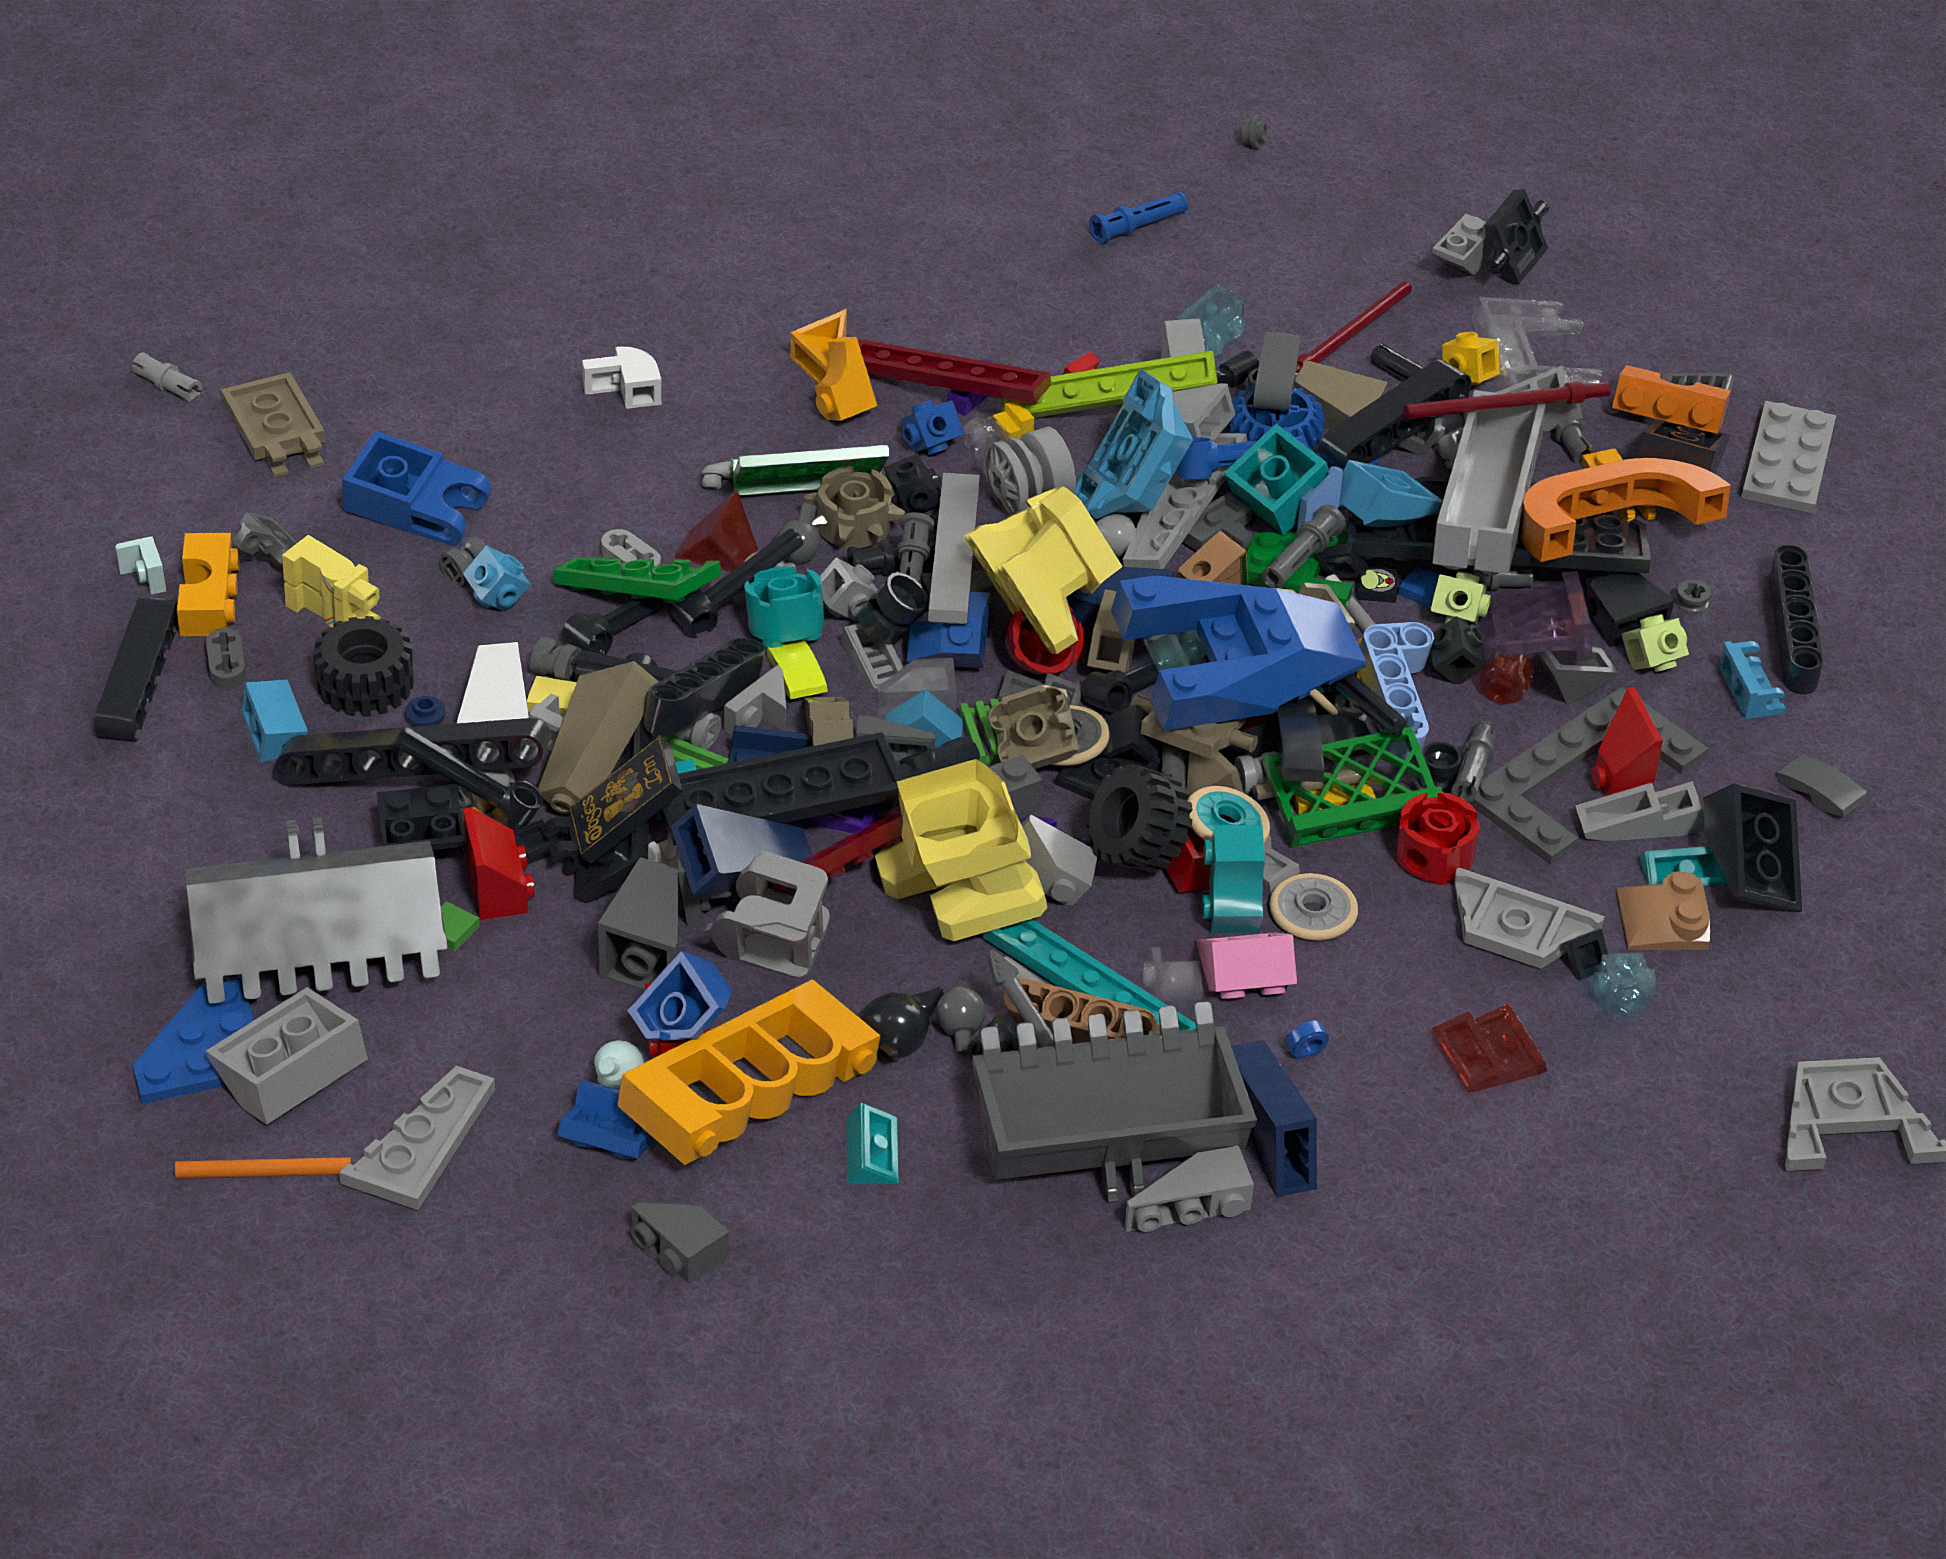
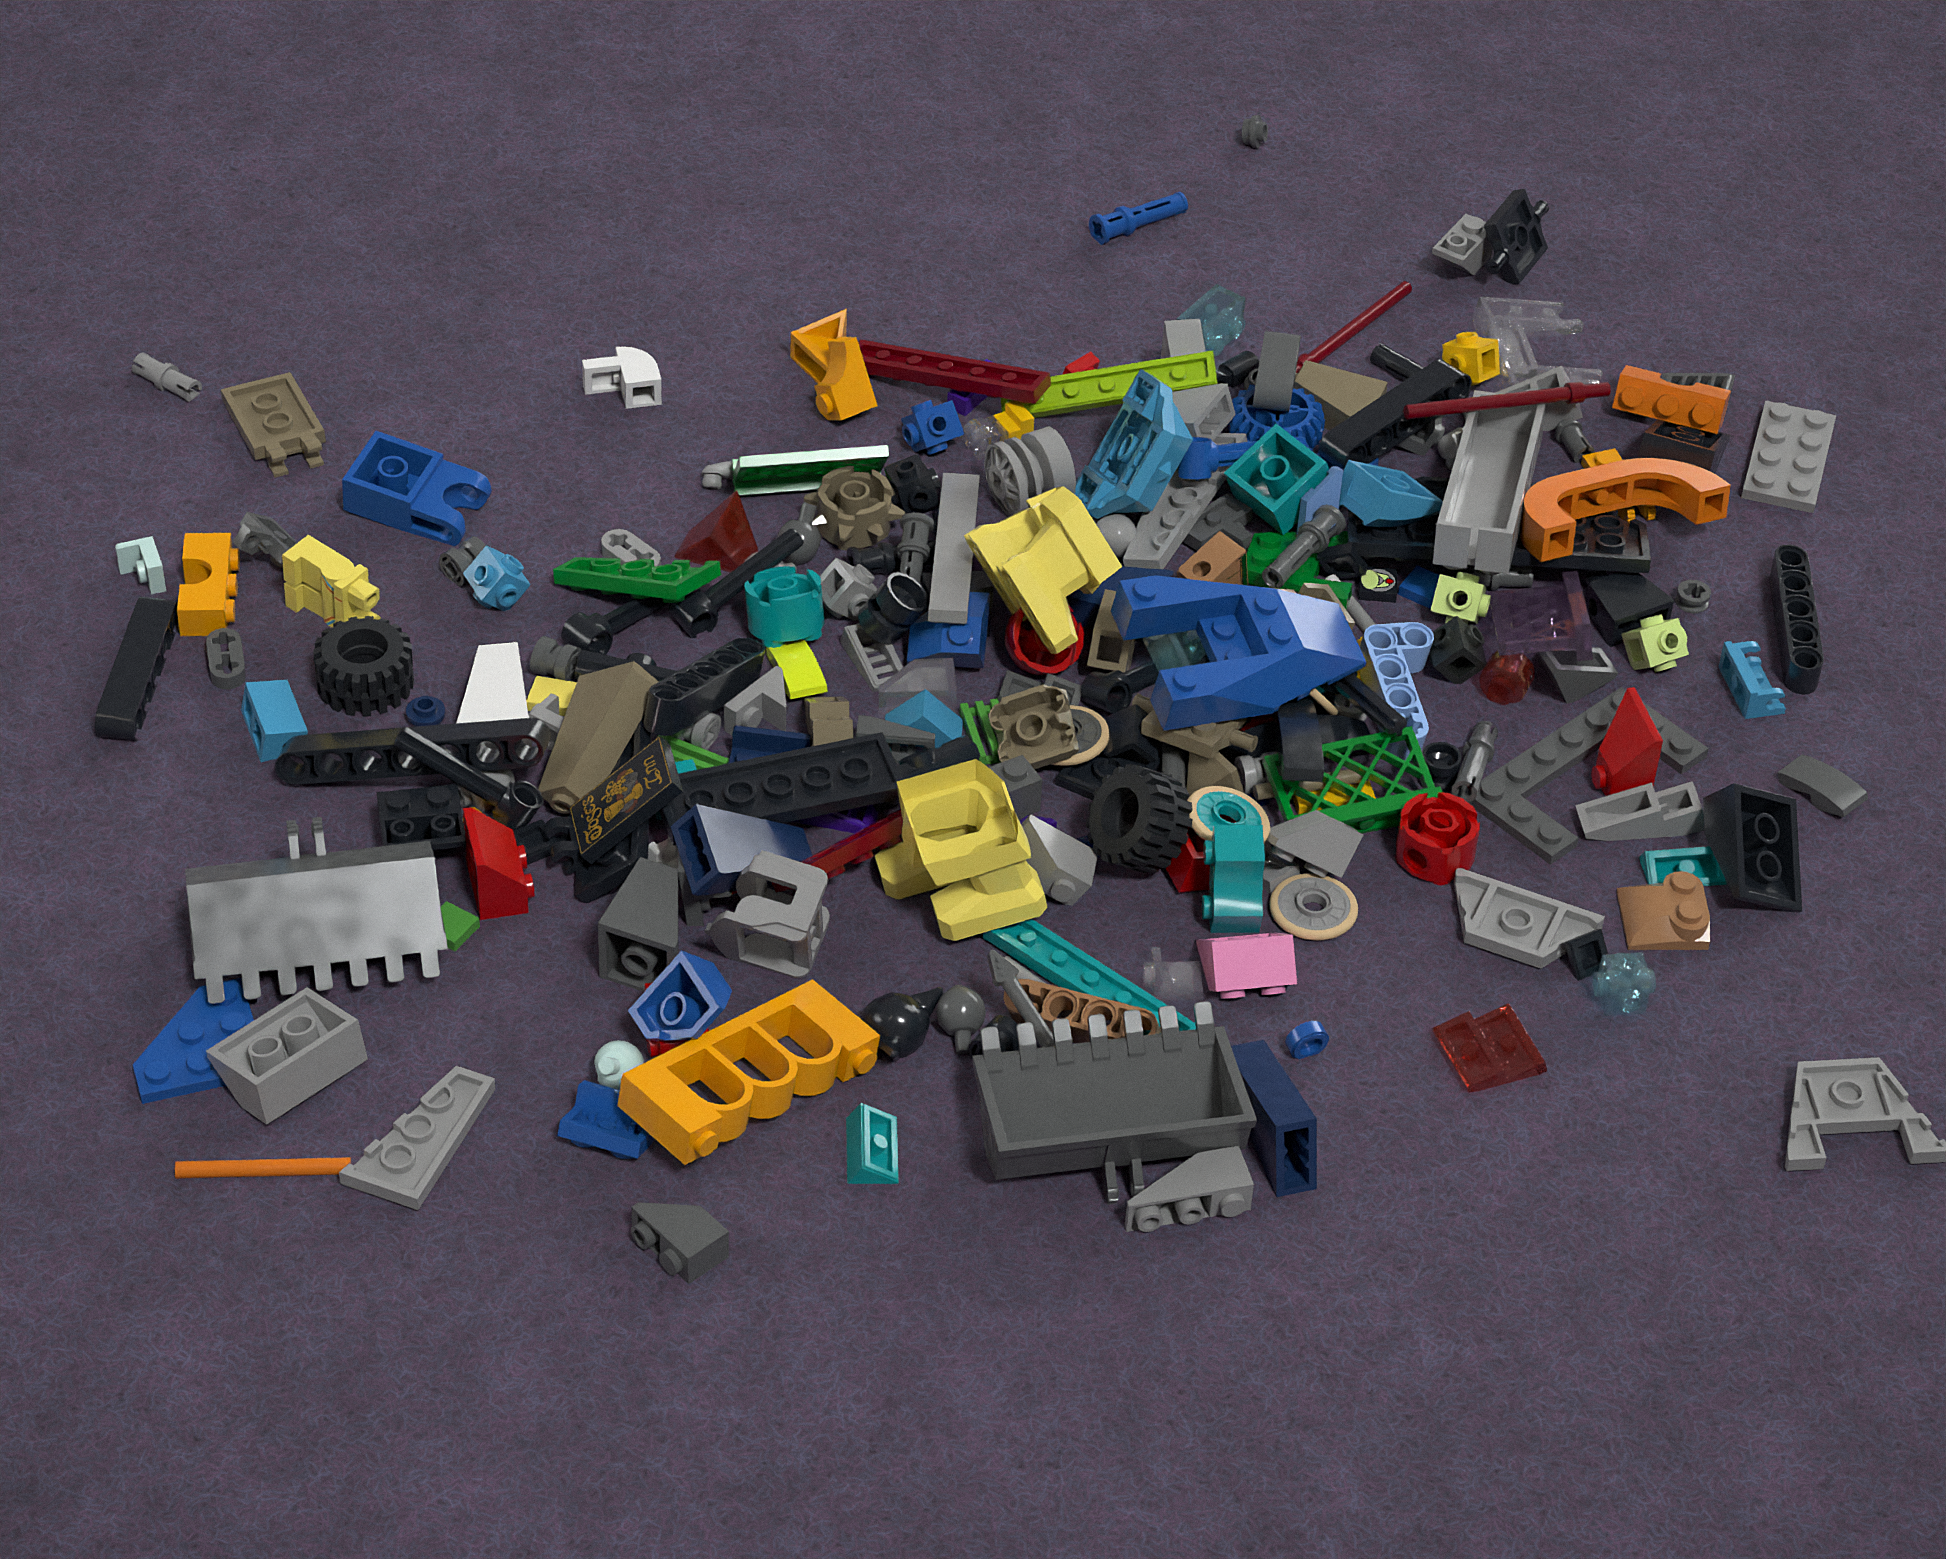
none -> light grey slope [1267,810,1363,878]

